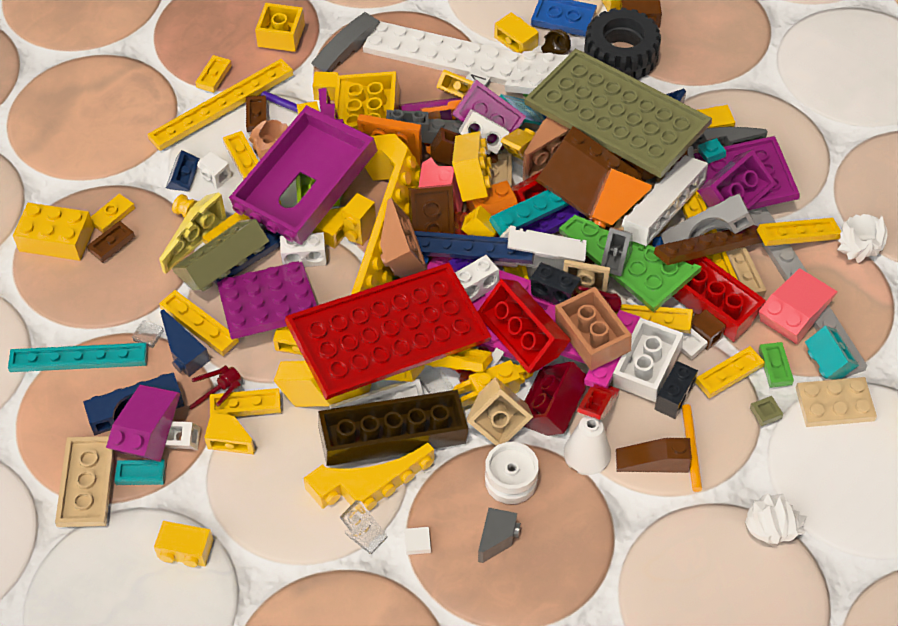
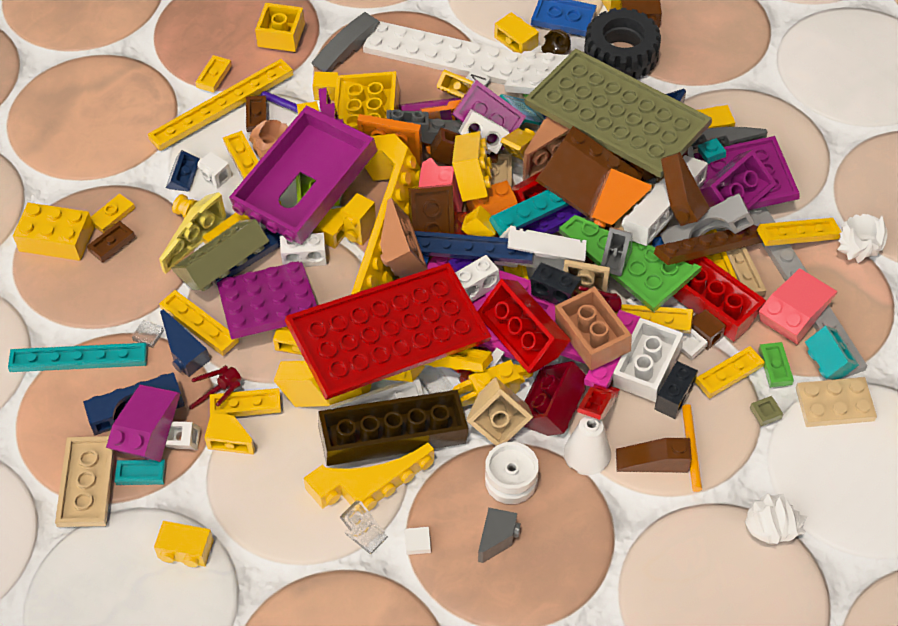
none -> reddish brown slope [661,152,710,226]

